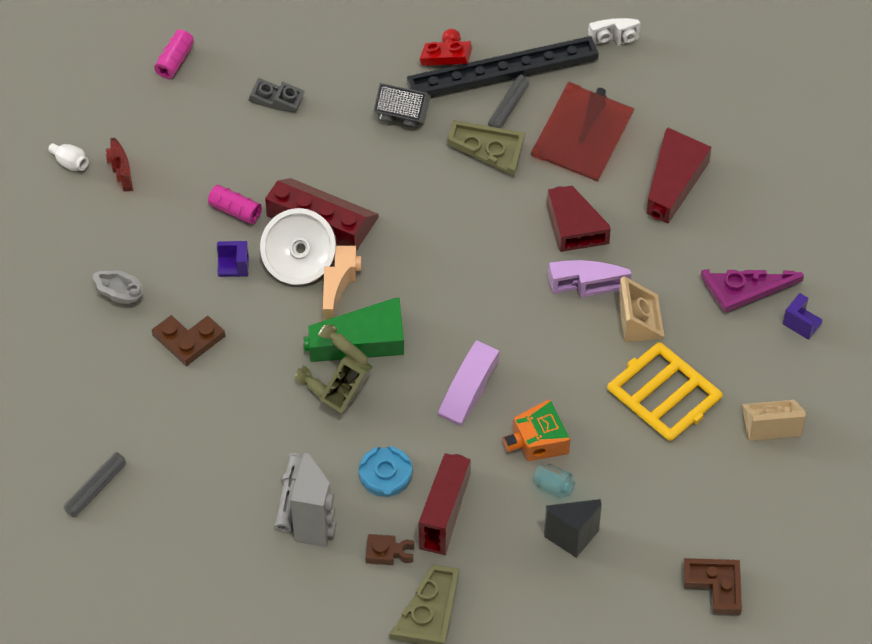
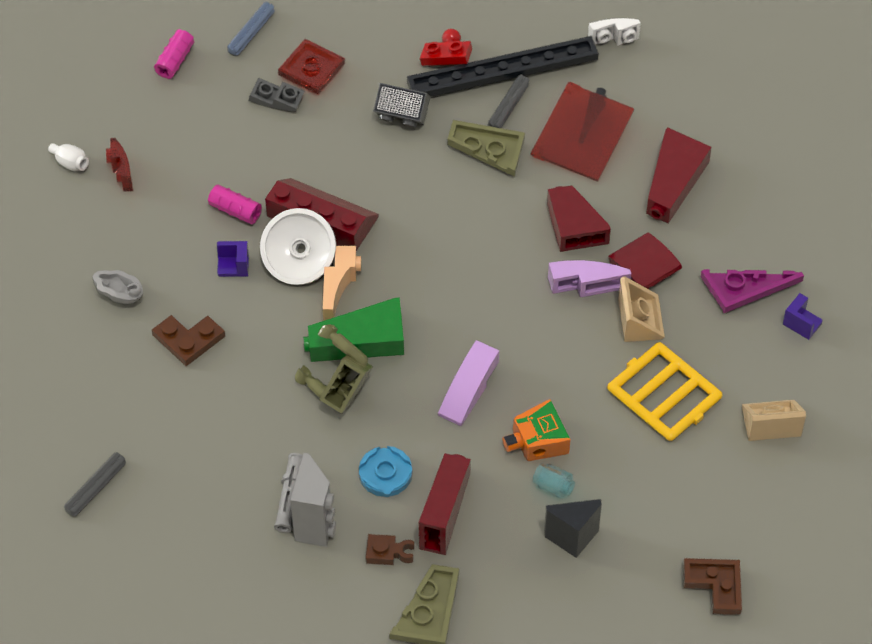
none -> sand blue axle [227,2,275,56]
none -> clear red plate [278,39,345,95]
none -> dark red slope [608,232,682,289]

